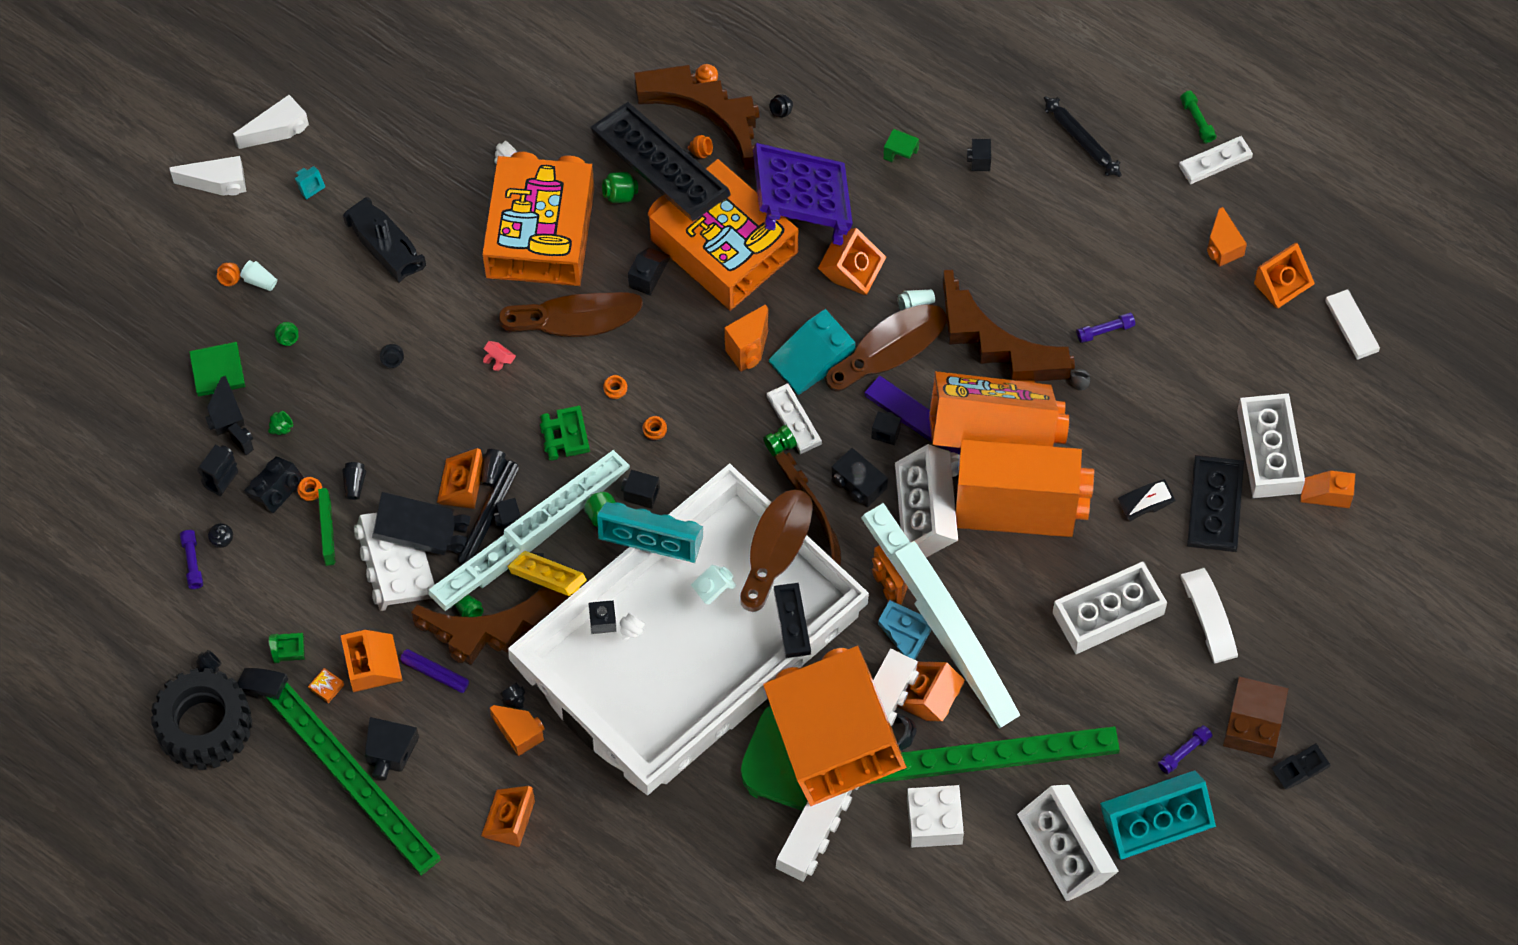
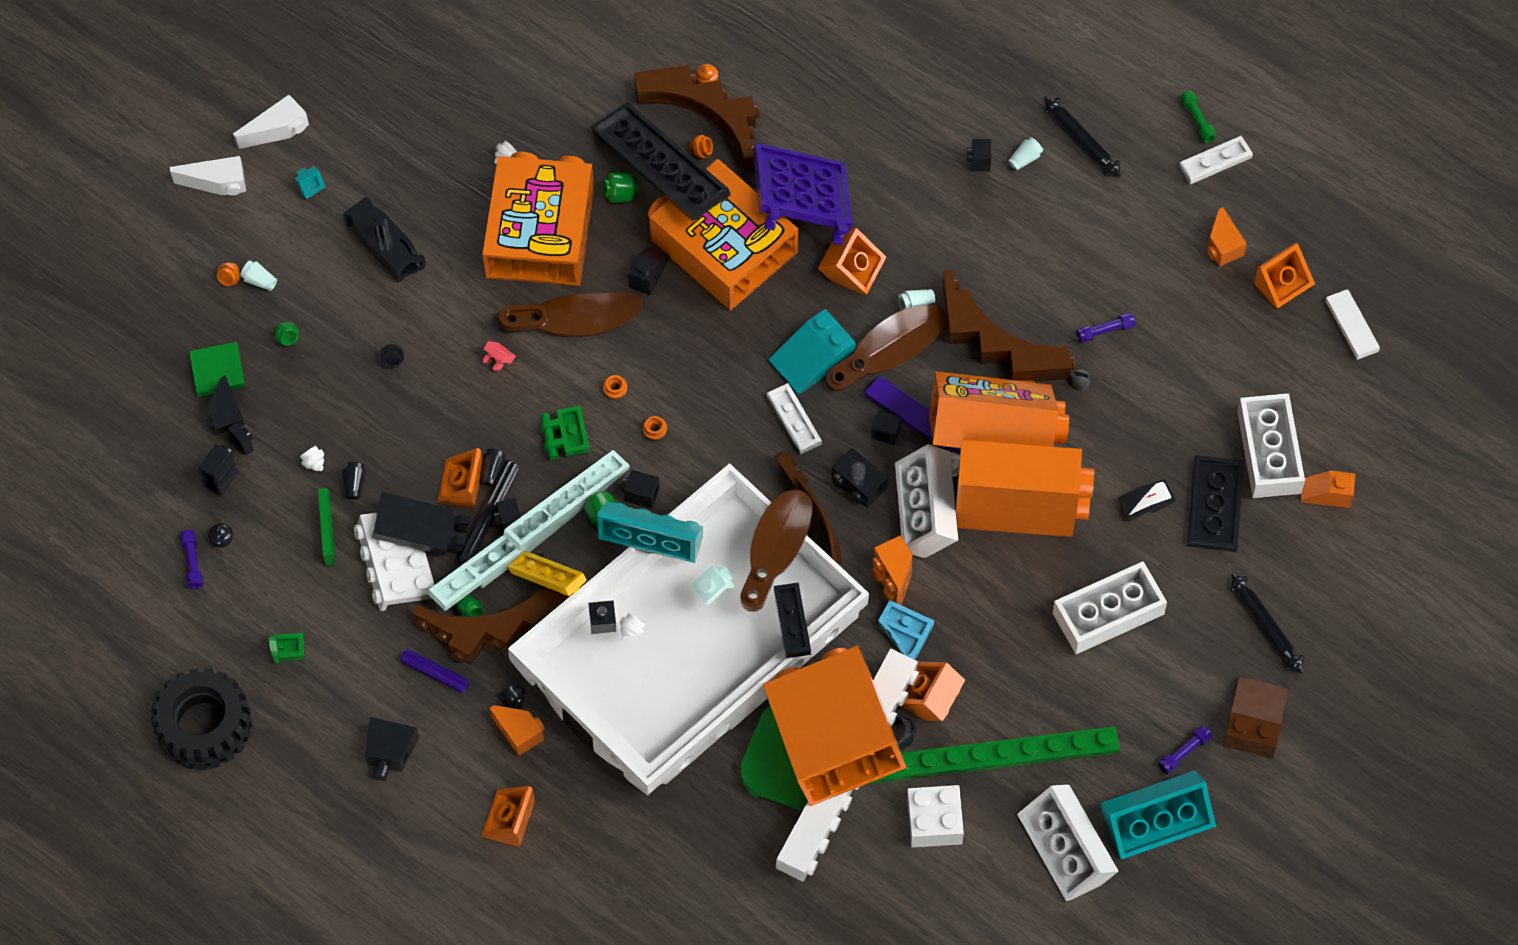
black plate [196,650,222,674] -> none
black slope [237,668,288,700] -> none
black bracket [244,456,304,513] -> none
green plate [264,683,441,876] -> none
green plate [268,411,294,435] -> none
orange plate [297,477,322,501] -> none
tile [308,668,344,704] -> none
orange slope [341,630,403,692] -> none
orange slope [724,305,768,372] -> none
green wheel [763,425,797,457] -> none
black plate [769,94,793,118] -> none
light aqua slope [861,503,1020,729] -> none
green panel [883,129,919,162] -> none
white slope [1180,568,1238,664] -> none
black slope [1272,743,1331,790] -> none
none -> white plate [300,446,324,471]
none -> light aqua cone [1008,137,1043,171]
none -> black wheel [1230,573,1305,674]

